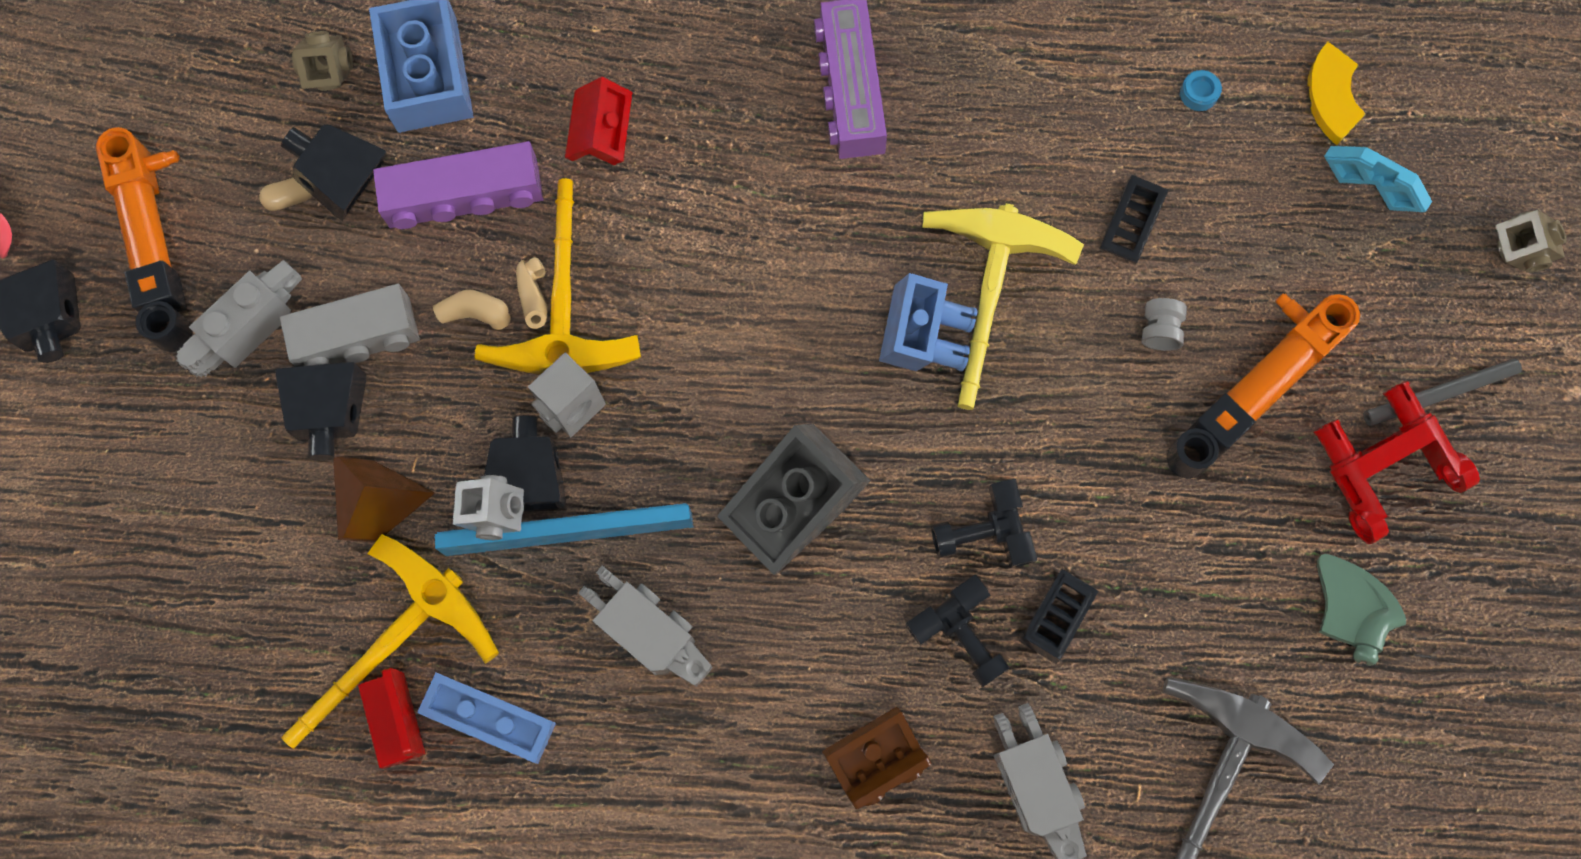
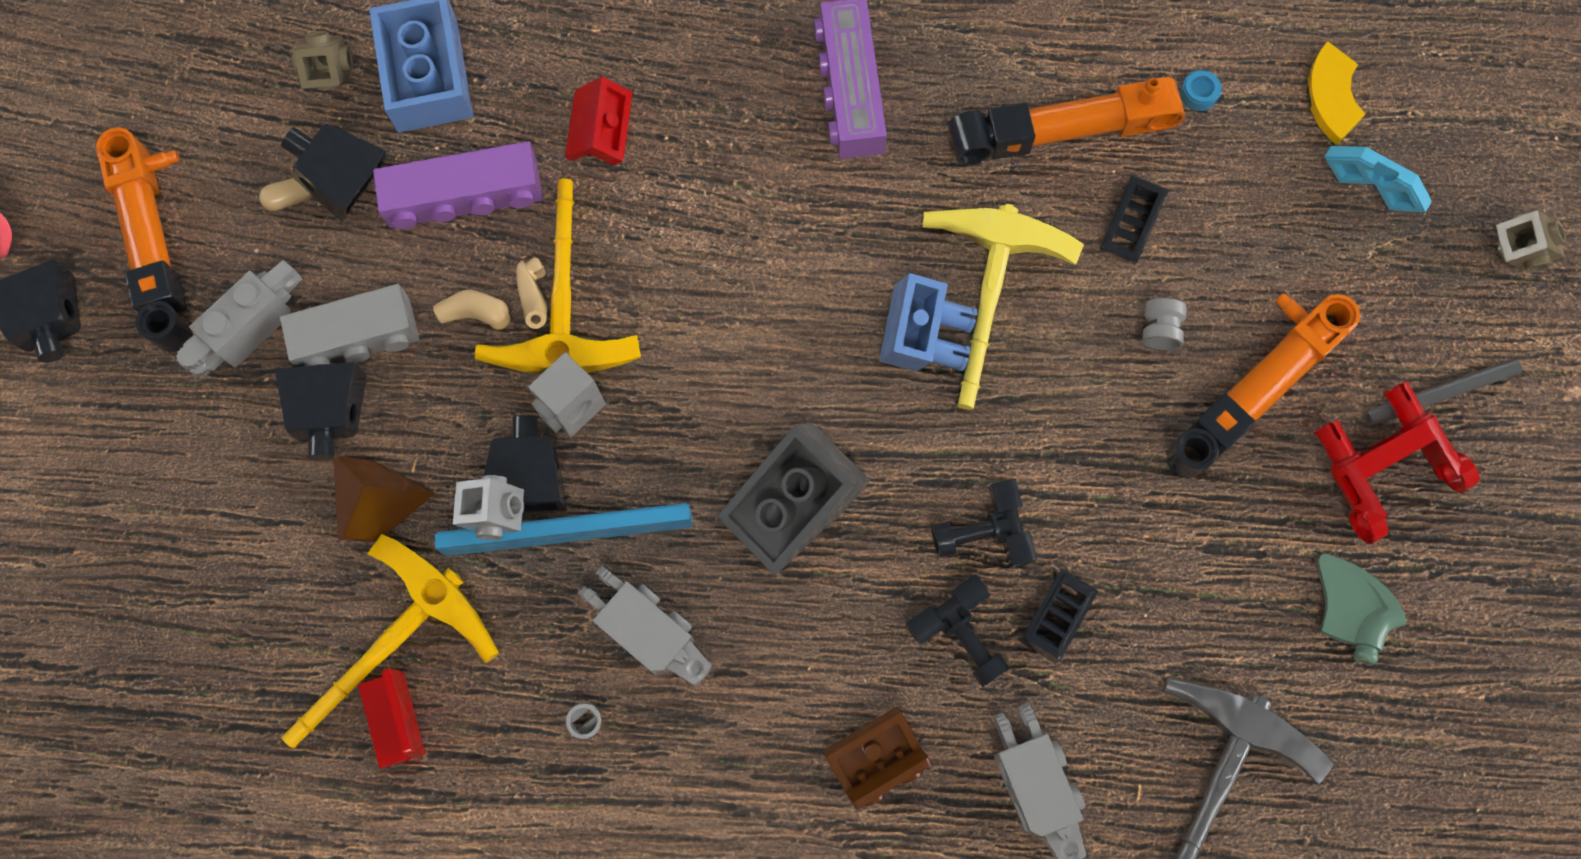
medium blue plate [417,673,556,764] -> none
none -> light grey hinge [566,702,601,739]
none -> orange piece [948,77,1185,165]

